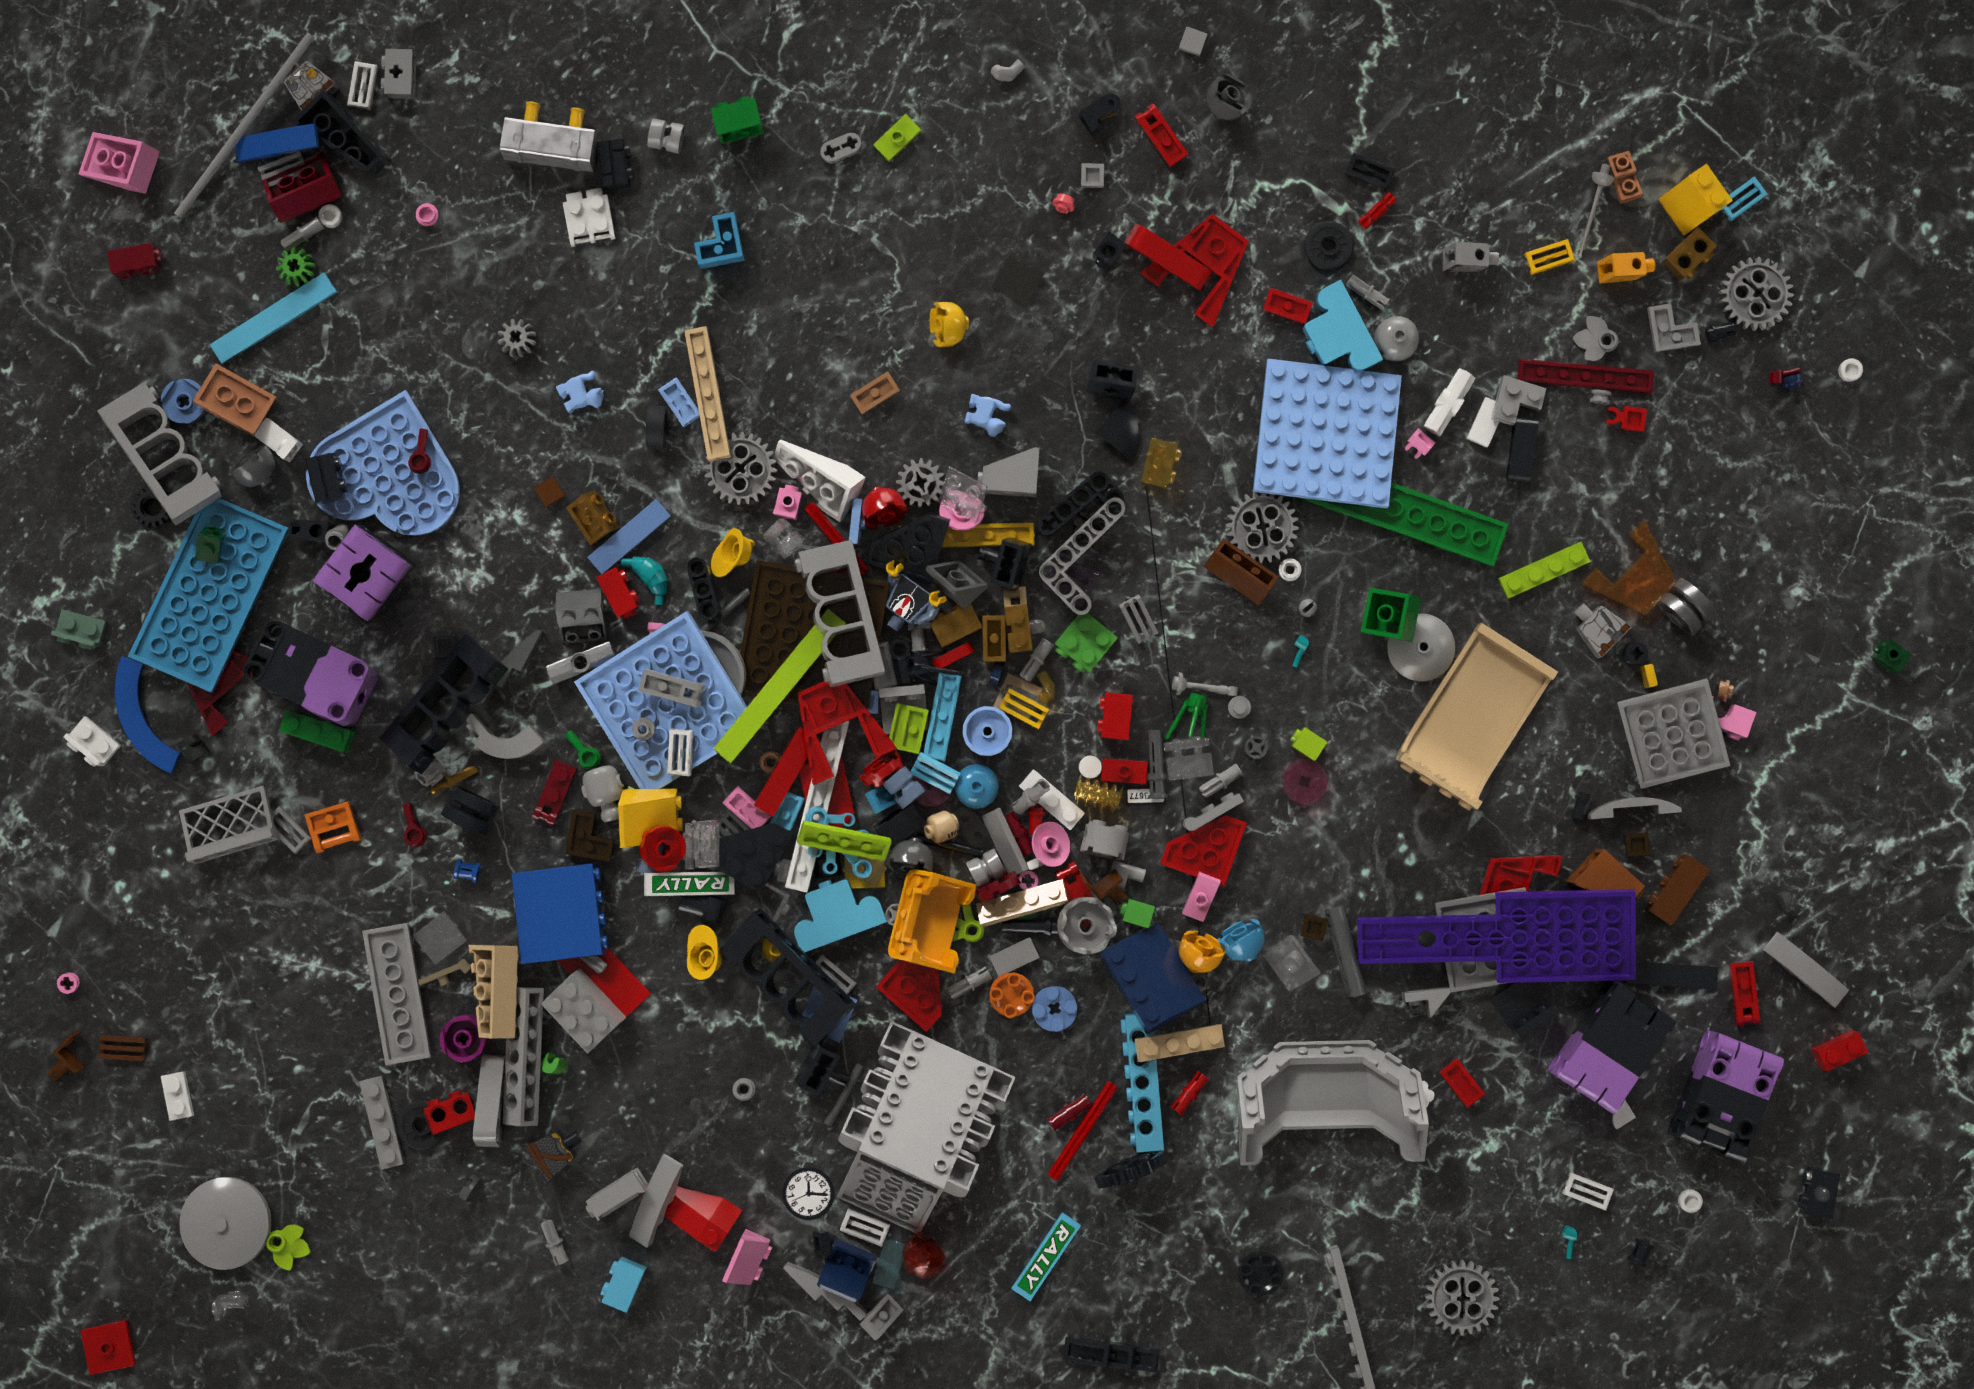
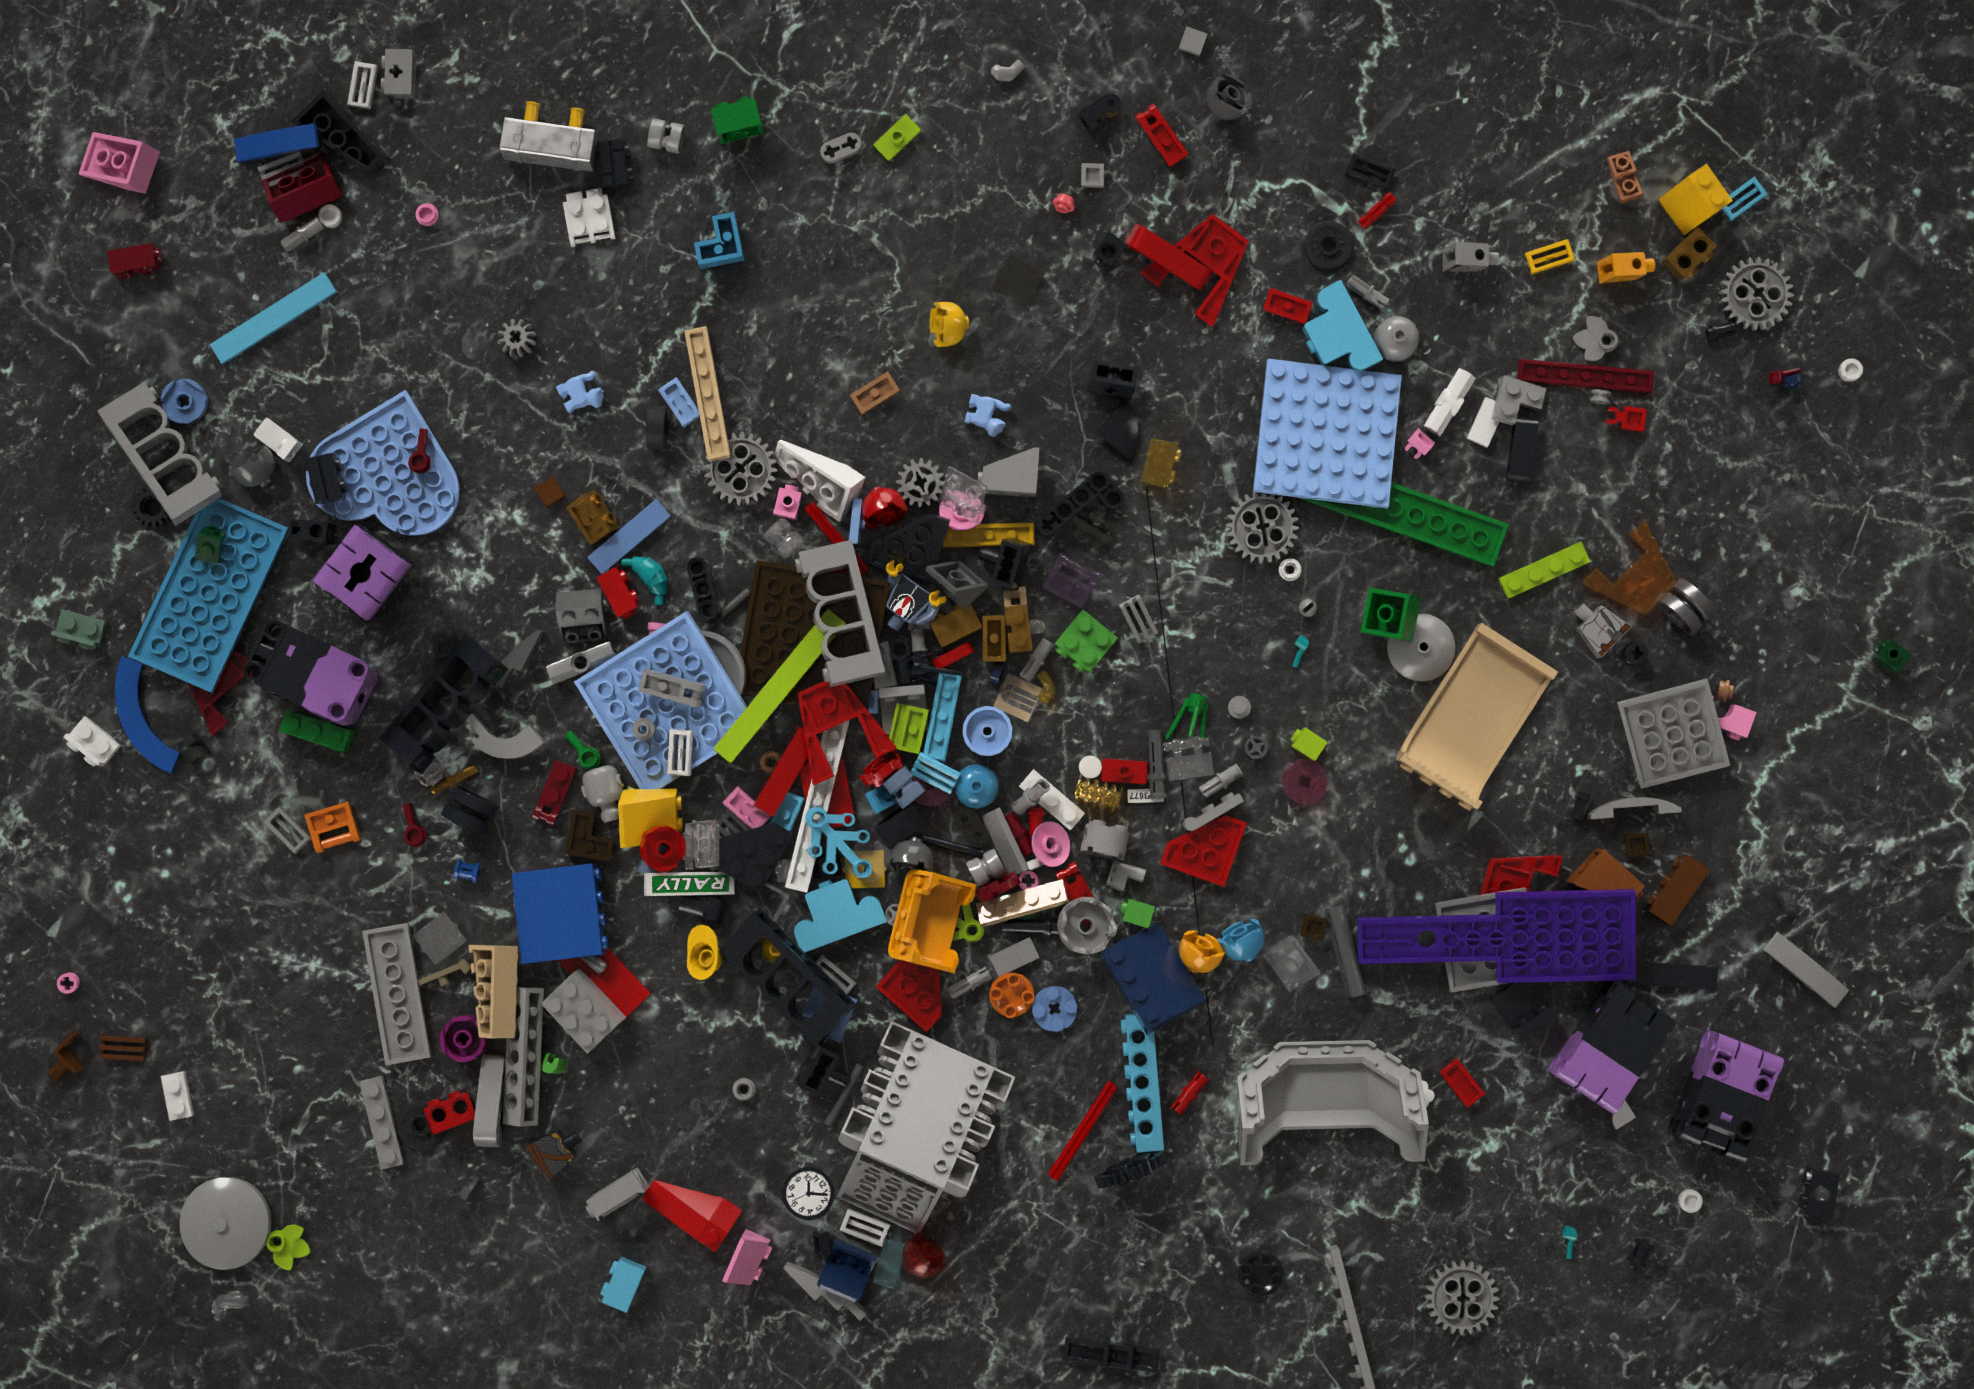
red plate [80,1320,136,1375] -> none
light grey piece [174,32,315,219] -> none
light grey fence [179,785,280,864] -> none
nougat plate [193,363,276,437] -> none
bright green gear [276,248,316,287] -> none
torso [284,61,339,110] -> none
light grey cone [325,524,350,550] -> none
light grey axle [541,1219,569,1266] -> none
light grey slope [629,1154,683,1248] -> none
yellow piece [711,528,755,577] -> none
lime plate [797,820,891,861] -> none
light grey slope [860,1294,903,1341] -> none
tan head [924,811,959,844] -> none
yellow tile [999,688,1049,729] -> none
tile [1011,1212,1081,1301] -> none
light grey beam [1039,498,1126,615] -> none
dark red pin [1047,1094,1092,1131] -> none
reddish brown bracket [1079,869,1127,906] -> none
red brick [1097,692,1133,740] -> none
tan plate [1135,1024,1225,1062] -> none
light grey piece [1172,672,1238,696] -> none
bright pink plate [1182,872,1220,922] -> none
reddish brown brick [1203,538,1279,606] -> none
light grey slope [1402,987,1450,1018] -> none
white tile [1562,1172,1614,1210] -> none
light grey sword [1577,164,1615,259] -> none
yellow tile [1640,664,1658,688] -> none
light grey plate [1647,304,1701,353] -> none
red plate [1728,961,1760,1027] -> none
red brick [1811,1030,1869,1071] -> none

